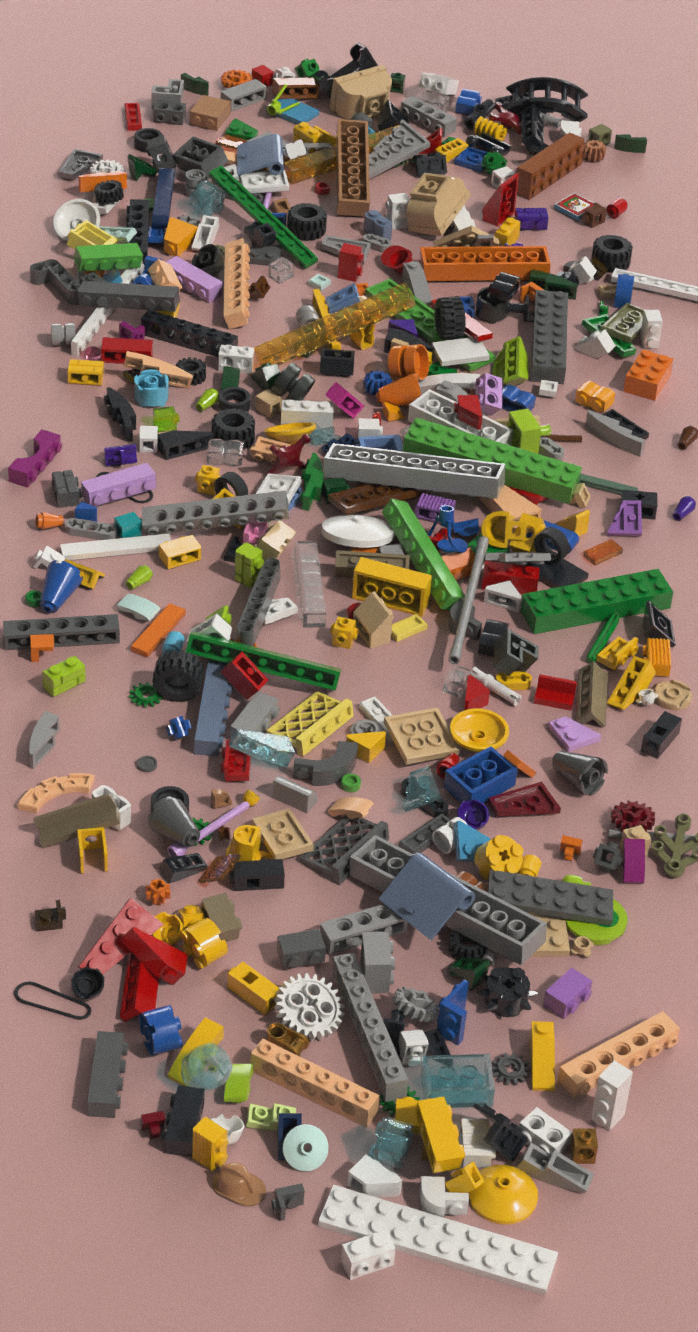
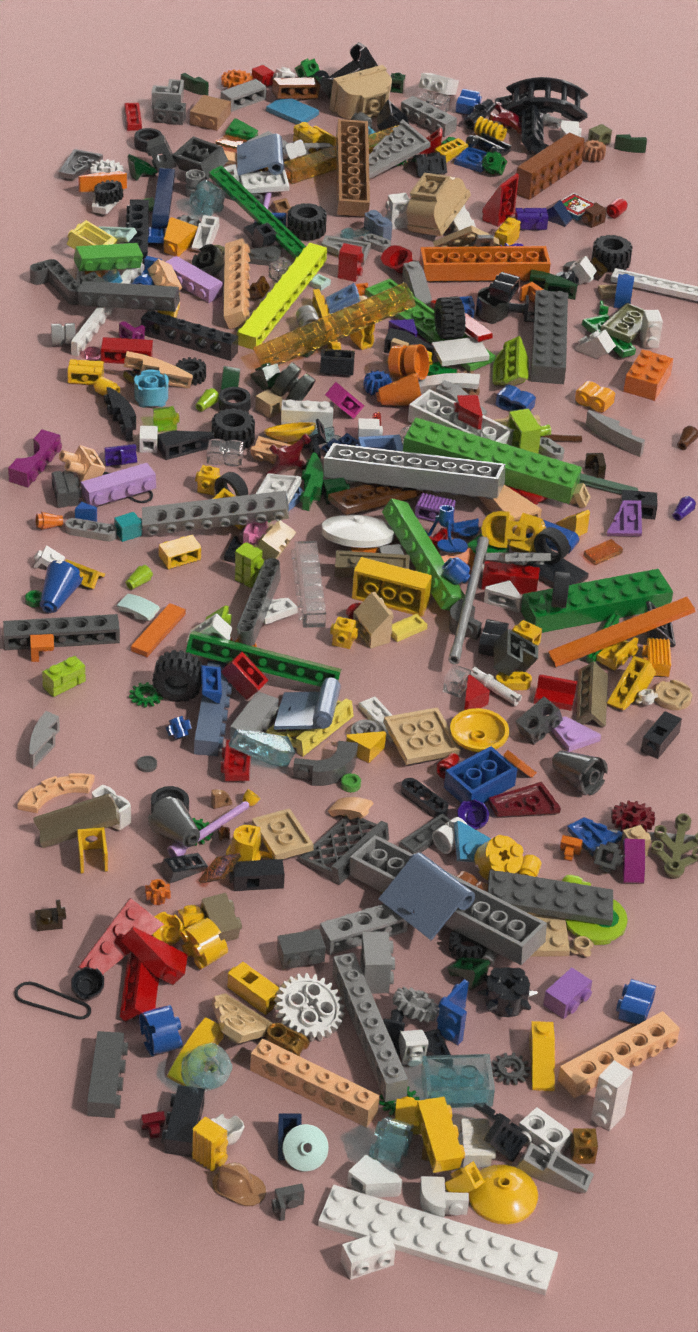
white dish [53,199,100,241] -> none
white tile [60,534,171,561] -> none
medium azure brick [162,631,185,656] -> none
white brick [218,345,254,374] -> none
lime slope [224,1063,254,1103] -> none
yellowish green slope [246,1103,296,1130] -> none
lime plant [266,84,300,115] -> none
light grey brick [273,776,318,813] -> none
red tile [315,182,331,195] -> none
light orange slope [382,402,404,421] -> none
clear light blue wing [403,766,442,812] -> none
lavender brick [475,373,502,415] -> none
white brick [491,166,516,188] -> none
white plate [539,380,558,397] -> none
black tile [601,409,649,439] -> none
none -> light nougat brick [59,445,106,482]
none -> yellow brick [94,377,120,396]
none -> blue slope [201,665,222,704]
none -> tan plate [211,993,273,1044]
none -> neon yellow brick [237,243,327,351]
none -> sand blue door [274,678,341,730]
none -> black bracket [303,419,327,458]
none -> clear light blue plate [340,227,369,240]
none -> blue head [442,557,470,585]
none -> yellow brick [512,620,542,646]
none -> dark grey brick [515,697,563,745]
none -> dark blue slope [546,200,572,227]
none -> orange tile [548,596,695,667]
none -> black tyre [551,572,570,608]
none -> blue wing [568,817,622,856]
none -> dark brown bracket [585,453,606,479]
none -> blue brick [616,979,656,1025]

